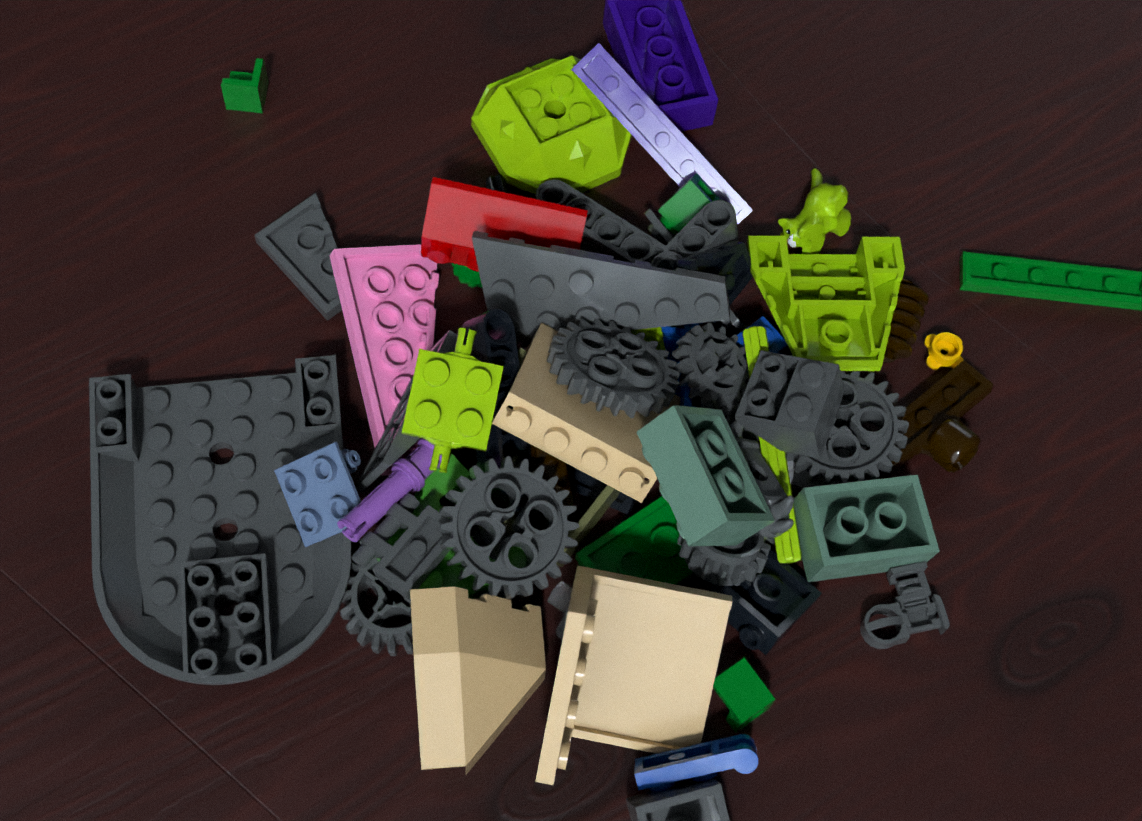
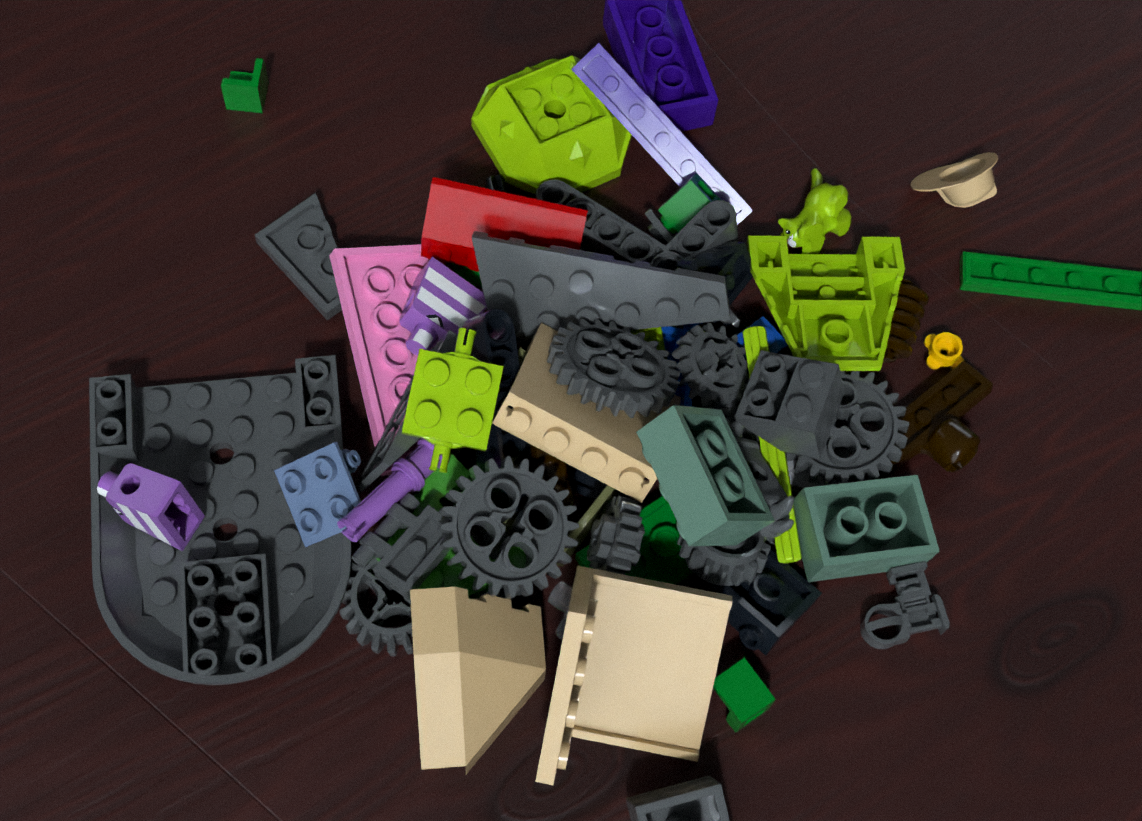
blue plate [634,734,758,791] -> none
none -> medium lavender torso [97,463,205,551]
none -> medium lavender torso [399,257,487,356]
none -> dark grey gear [587,496,645,575]
none -> tan piece [910,152,998,208]

